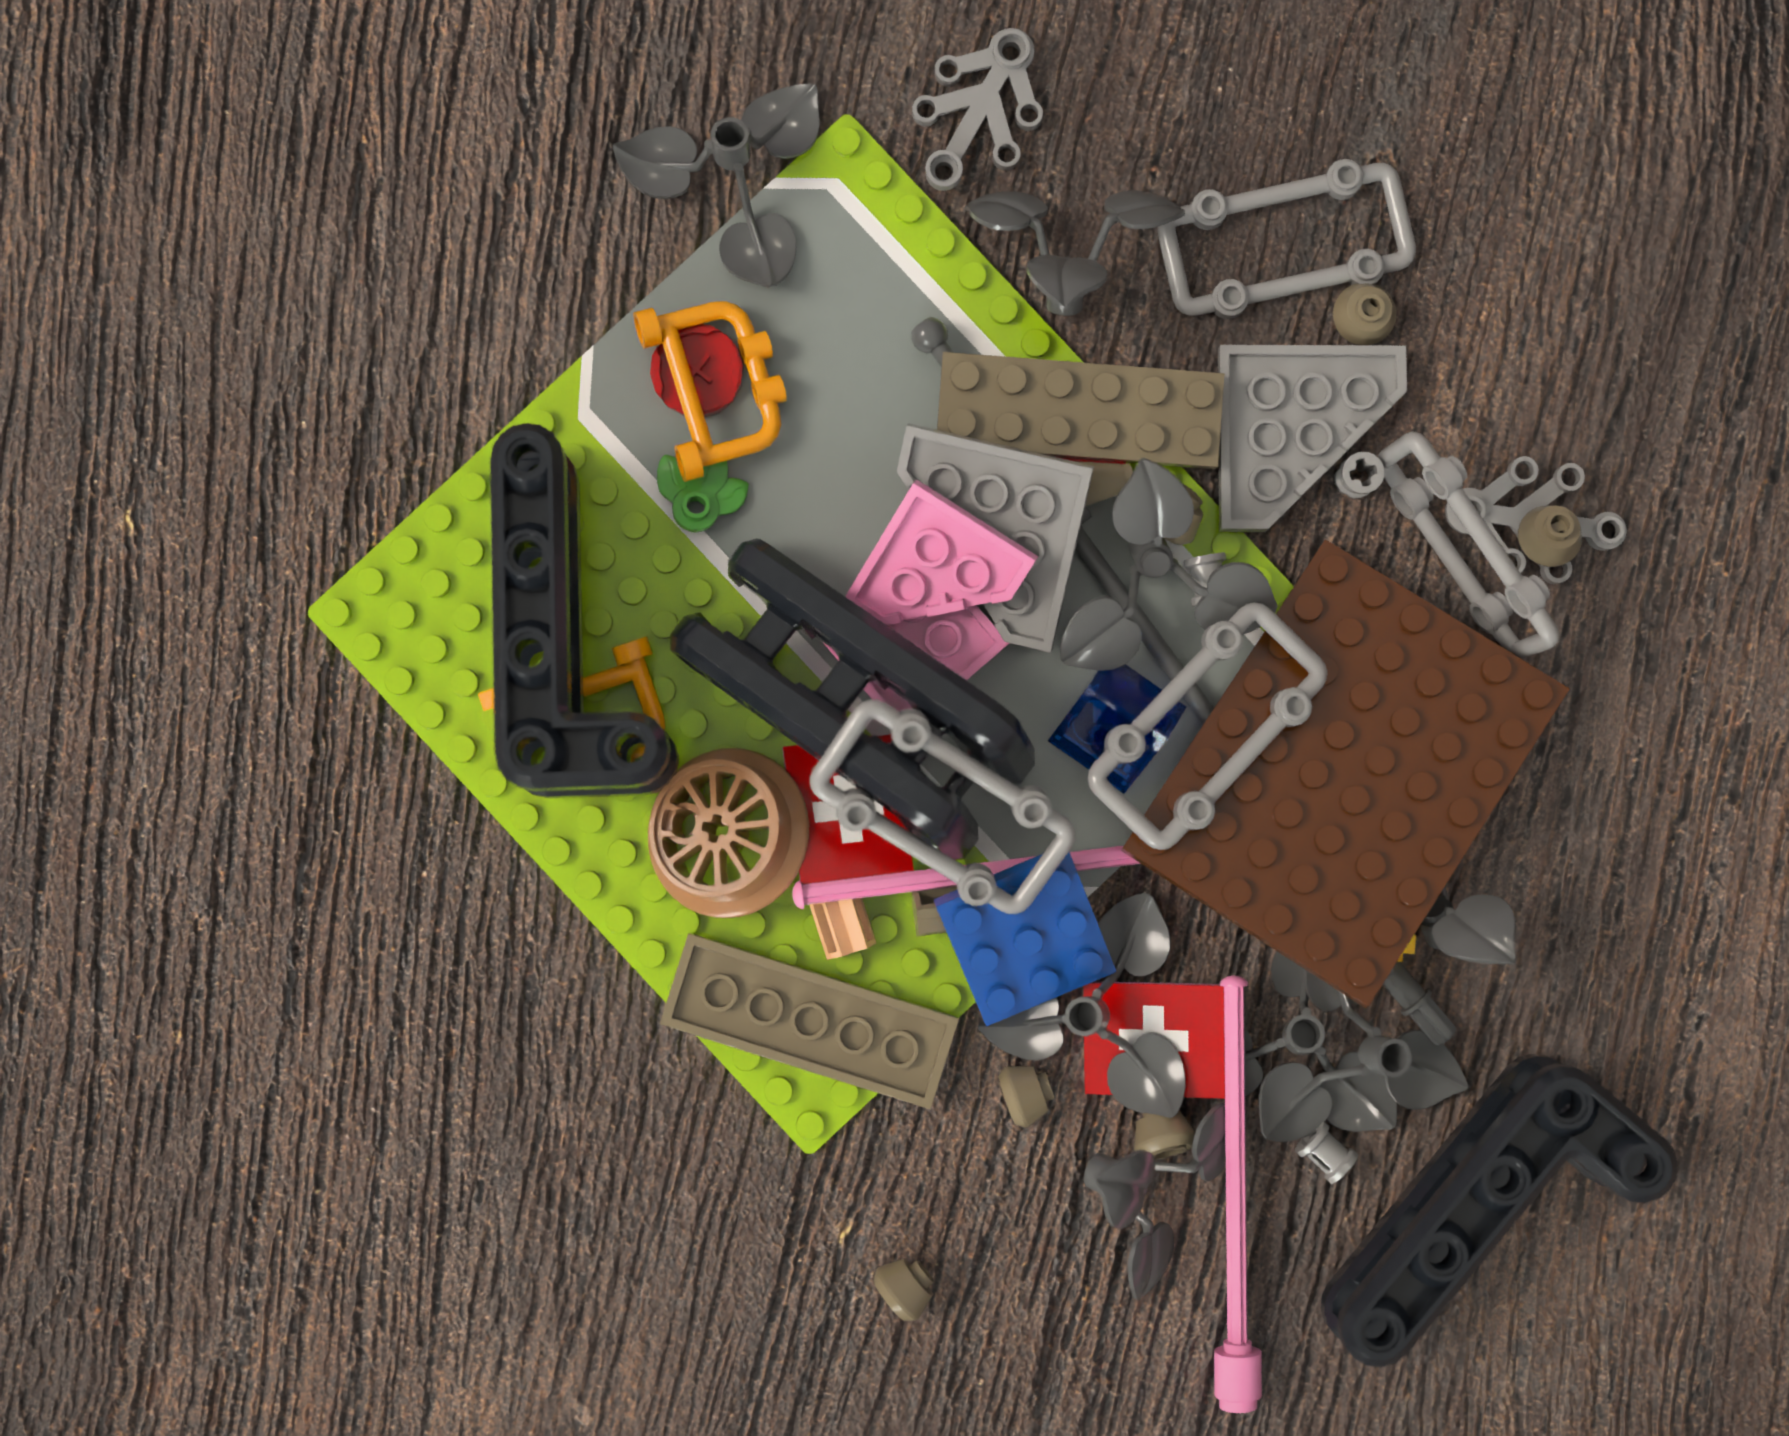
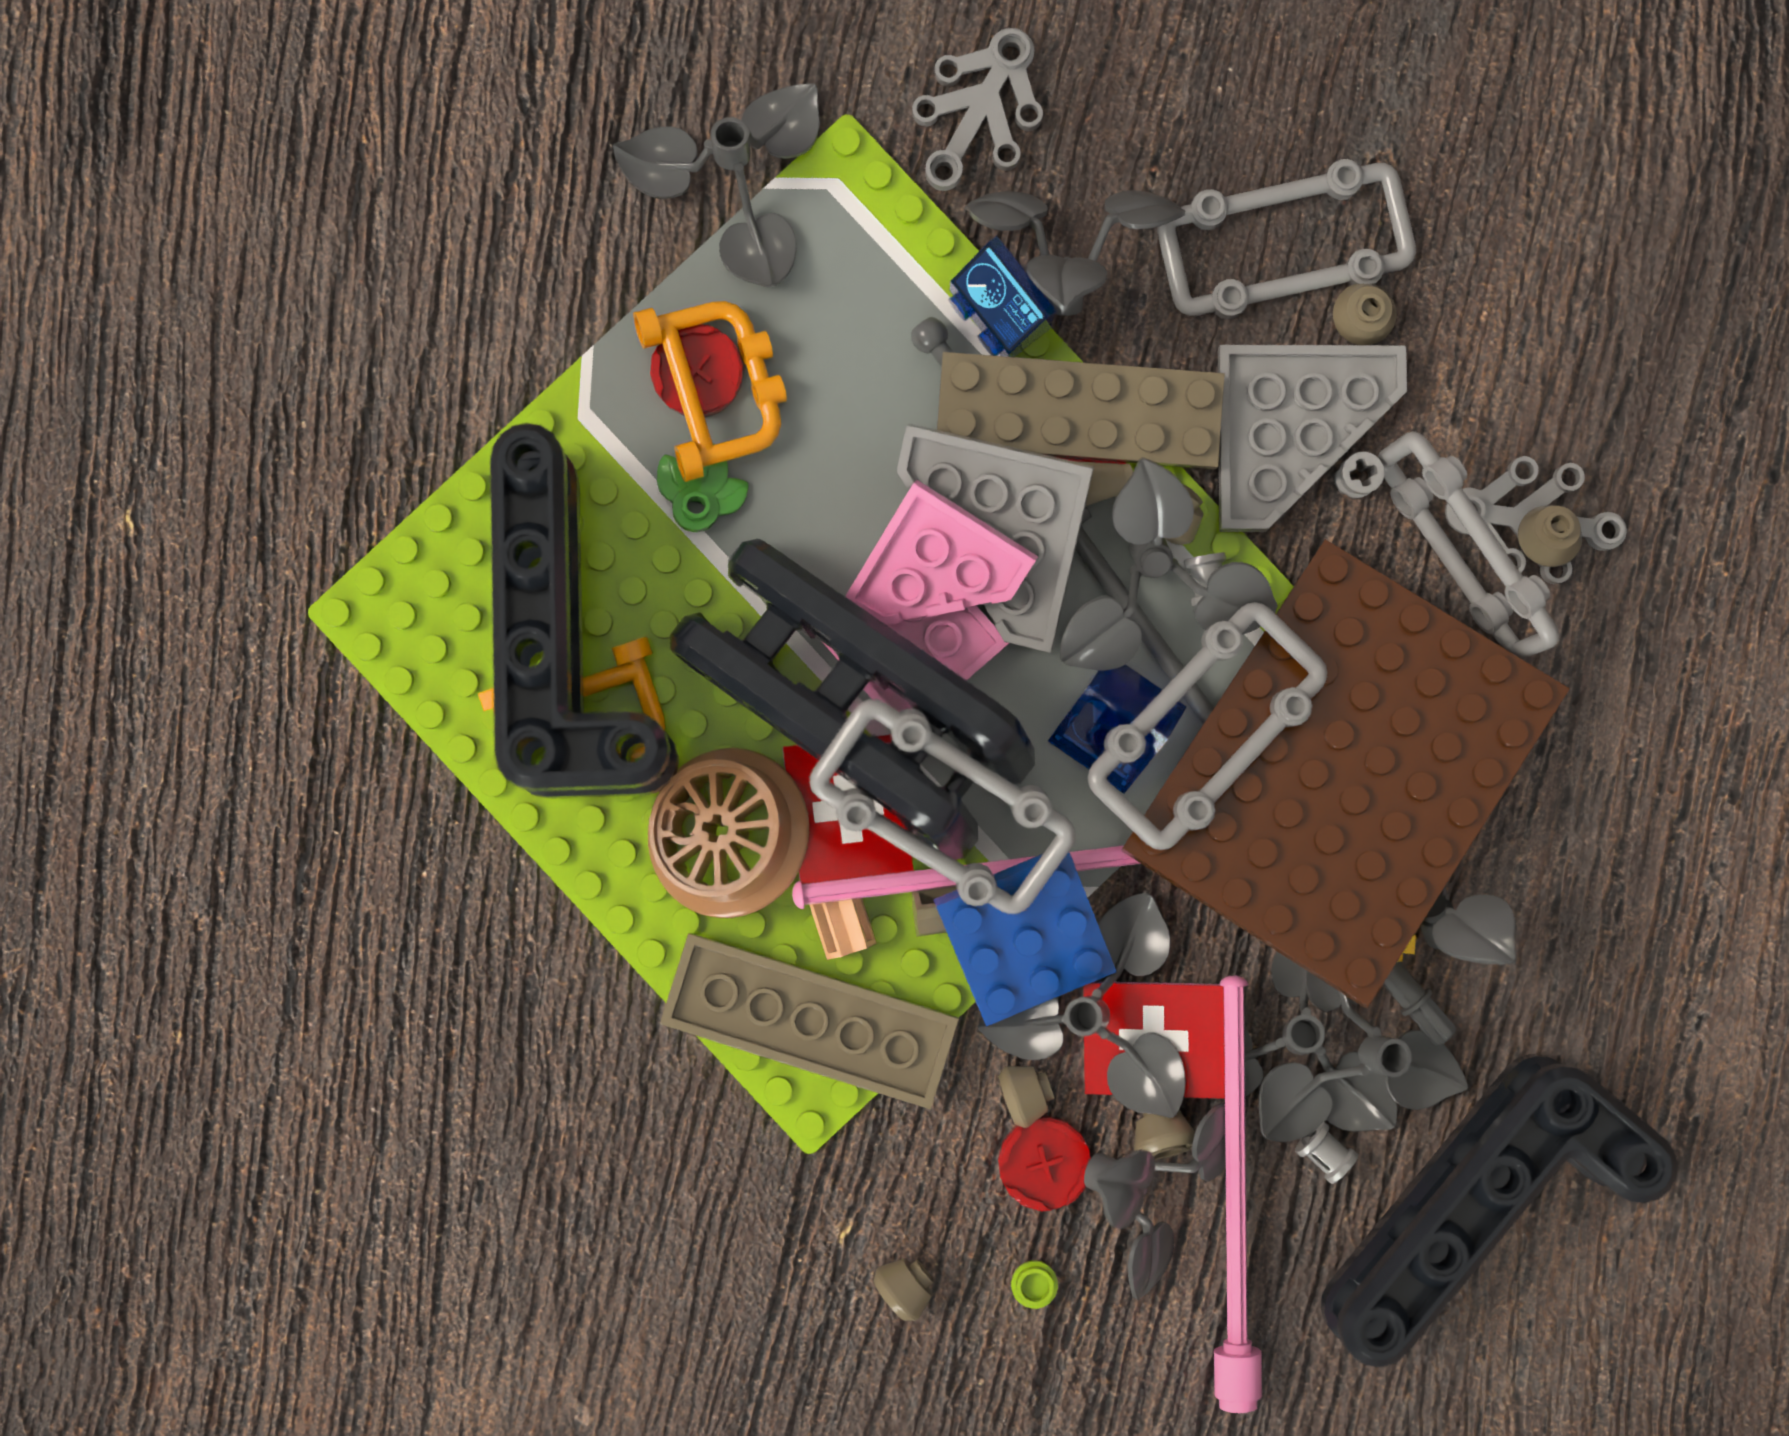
none -> slope [948,236,1056,357]
none -> red tile [998,1116,1091,1212]
none -> lime plate [1011,1260,1058,1309]

